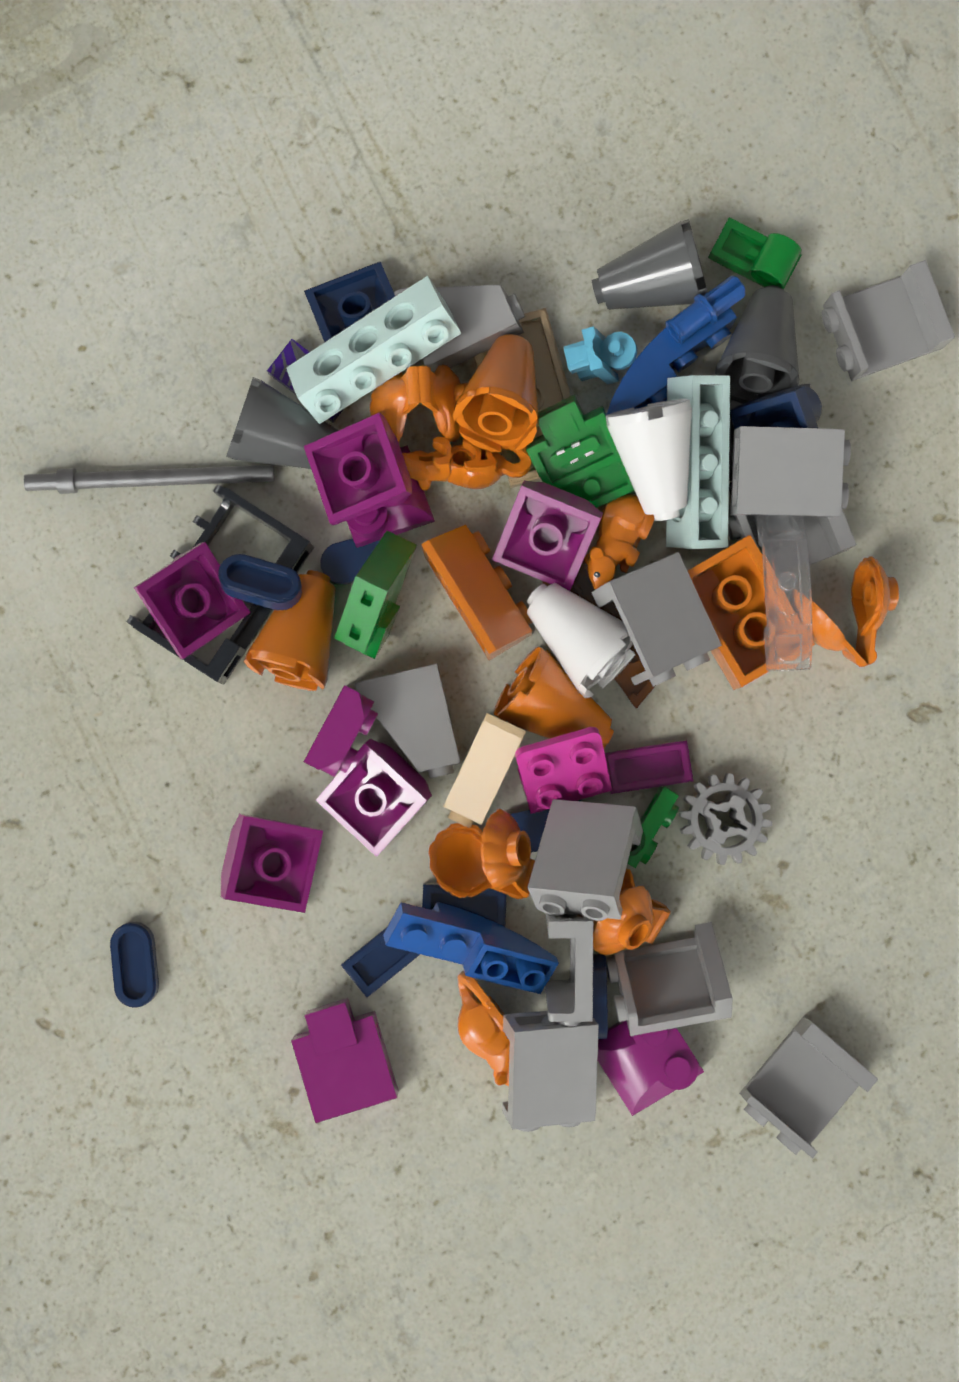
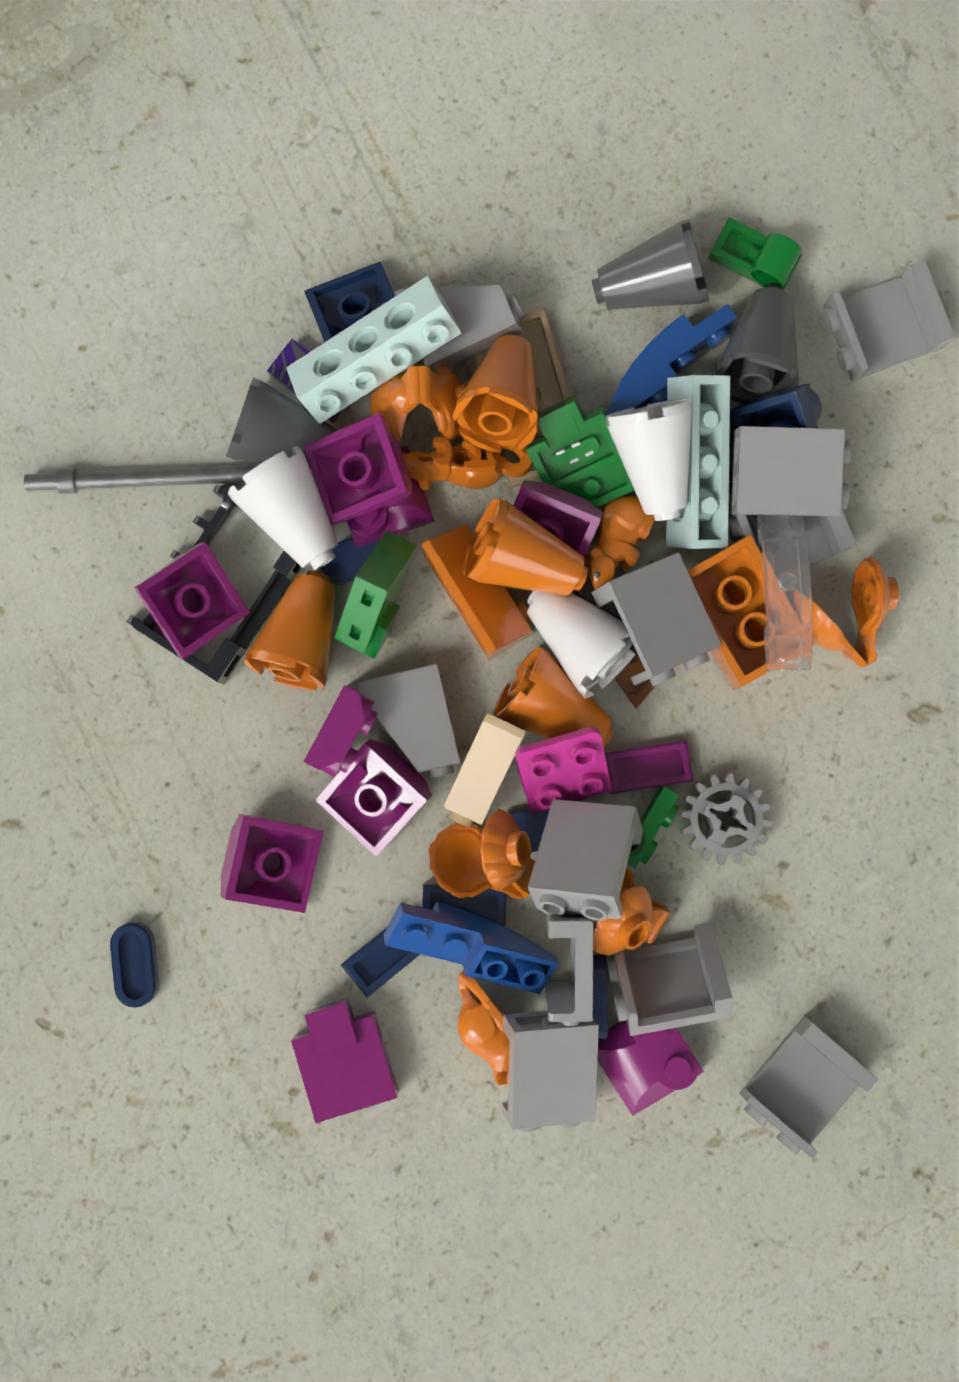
dark blue tile [218,554,302,610] -> none
medium azure hips [564,326,637,385] -> none
blue axle [665,276,746,344] -> none
none -> white cone [228,446,338,570]
none -> orange cone [463,498,588,596]

